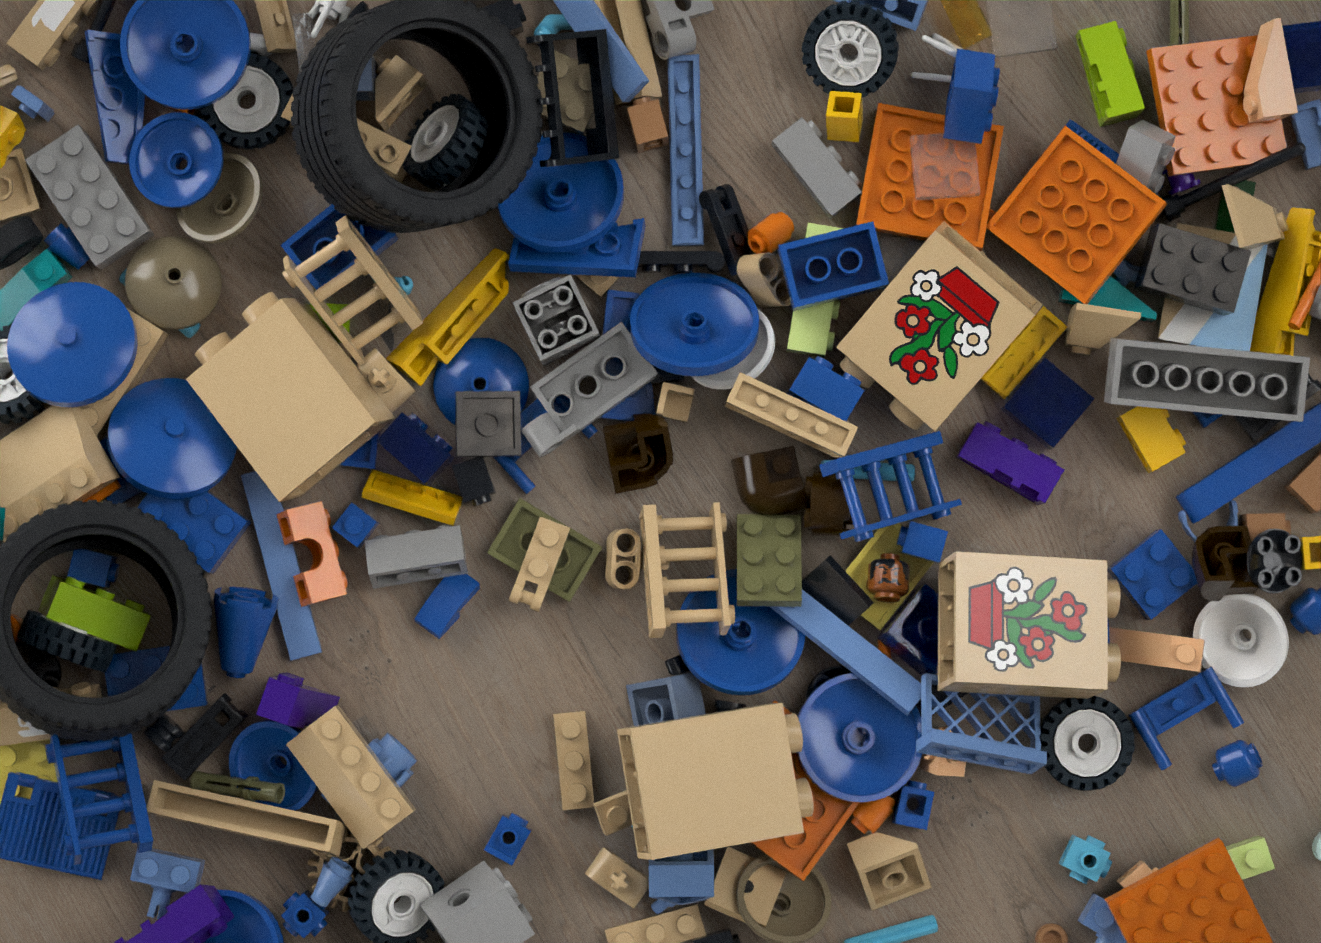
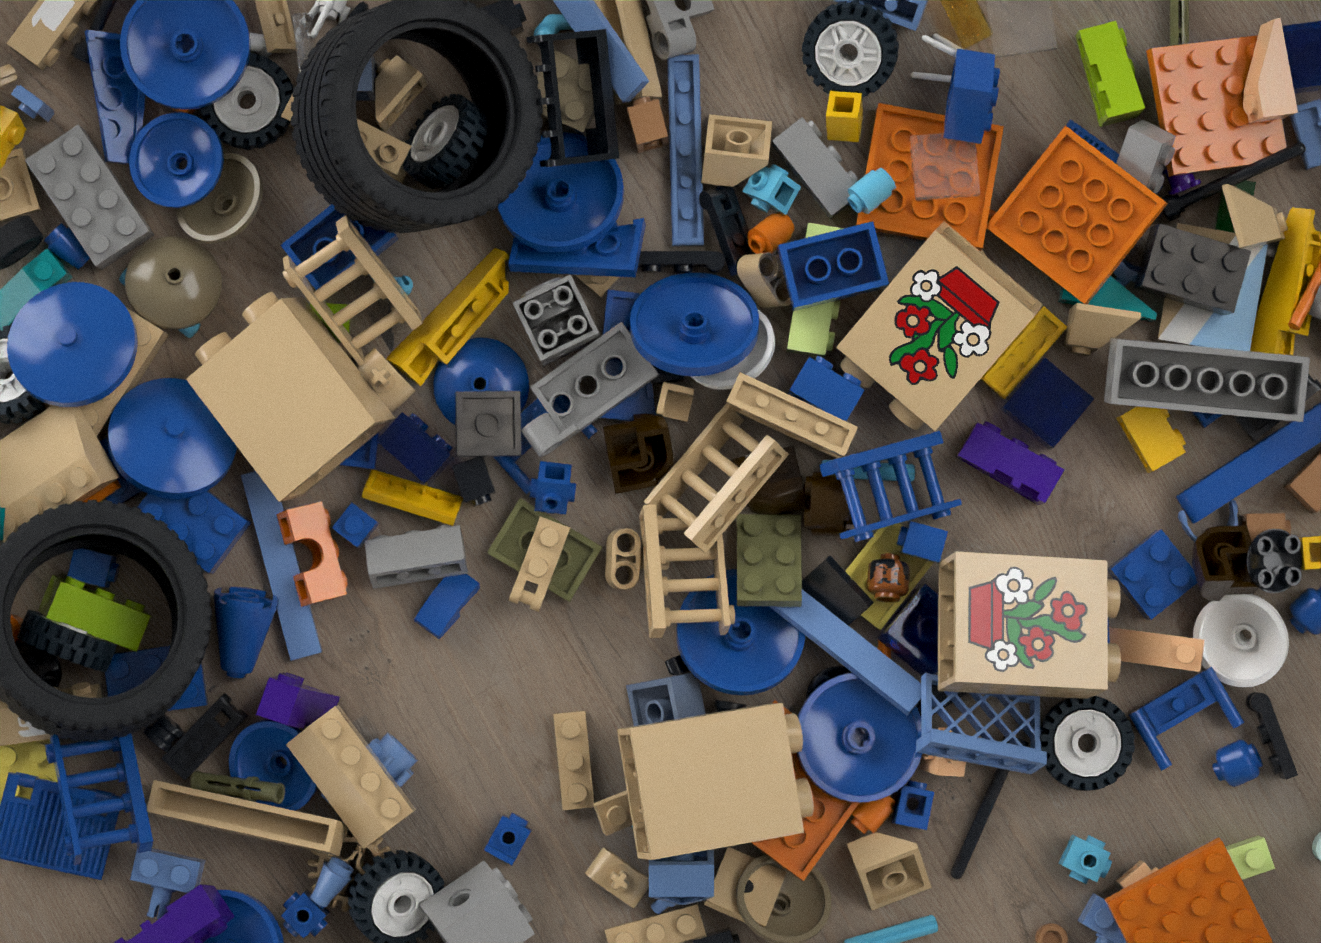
none -> blue brick [529,461,576,514]
none -> tan fence [644,404,789,553]
none -> tan slope [701,114,772,187]
none -> medium azure brick [742,164,801,215]
none -> medium azure brick [847,168,896,214]
none -> black piece [951,736,1029,879]
none -> black plate [1246,692,1298,780]

